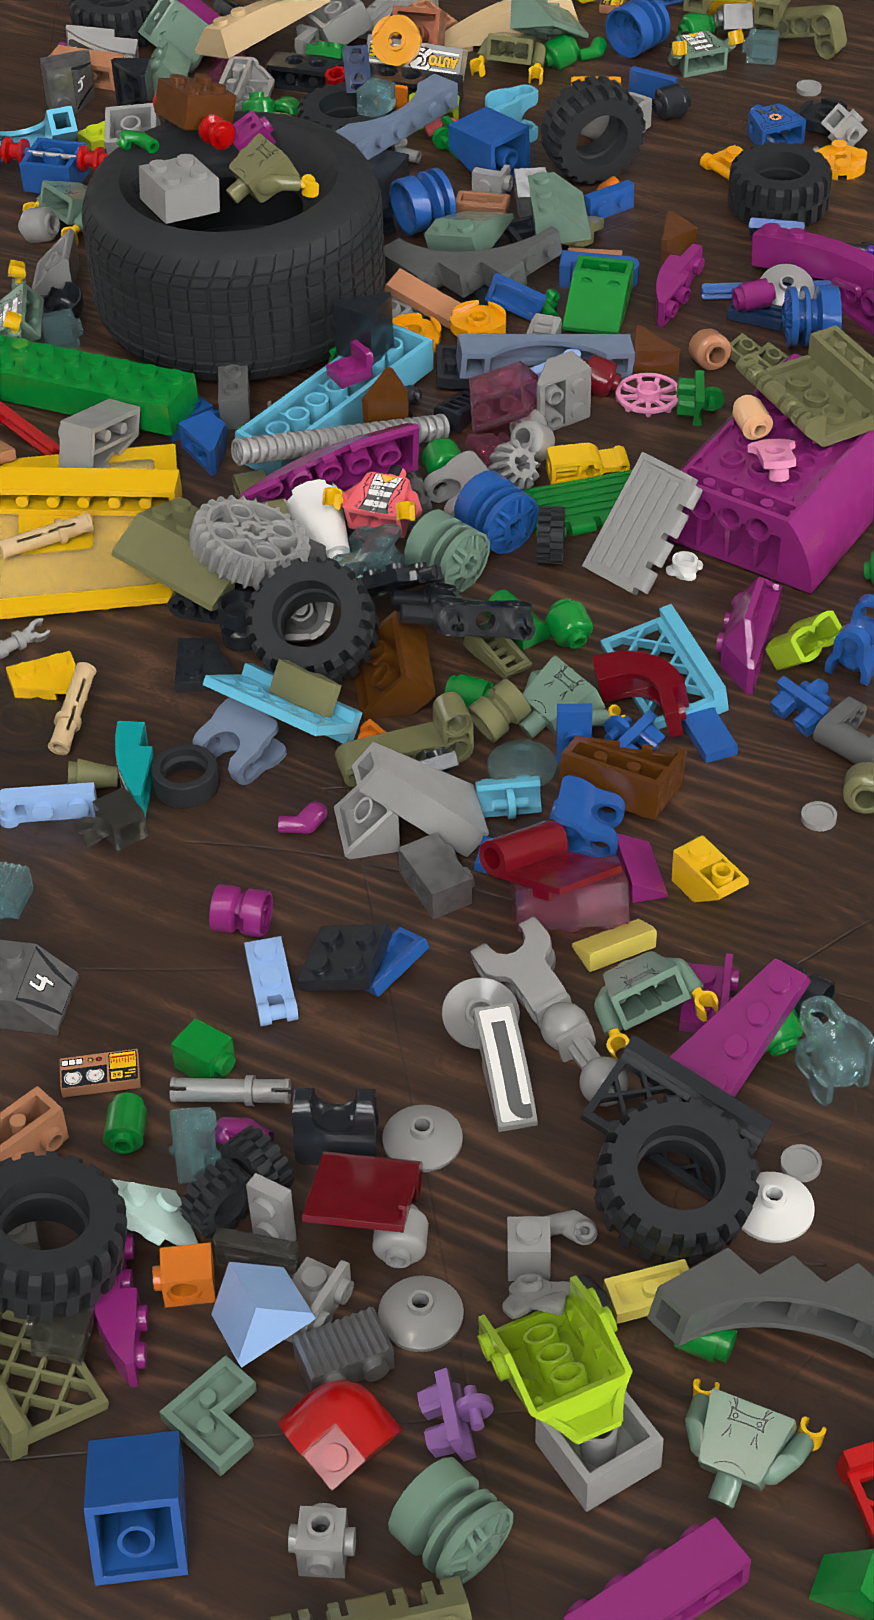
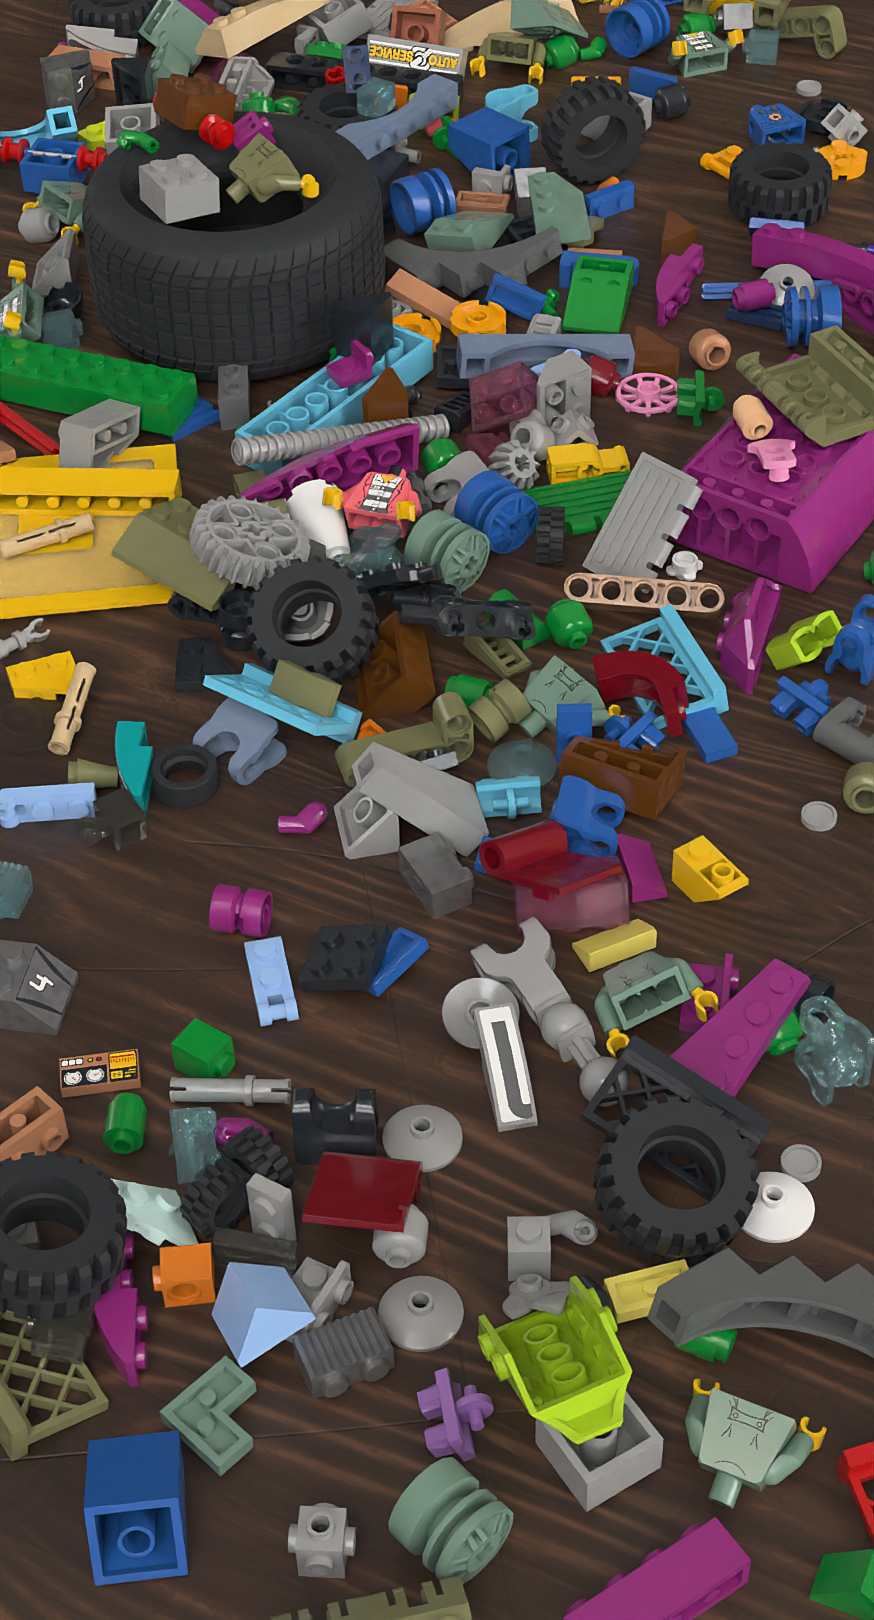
blue slope [178,410,228,476] -> none
red brick [277,1379,404,1491] -> none
light orange plate [372,15,422,67] -> none
olive slope [729,333,788,369] -> none
none -> light grey brick [550,408,599,446]
none -> medium nougat beam [564,573,725,619]

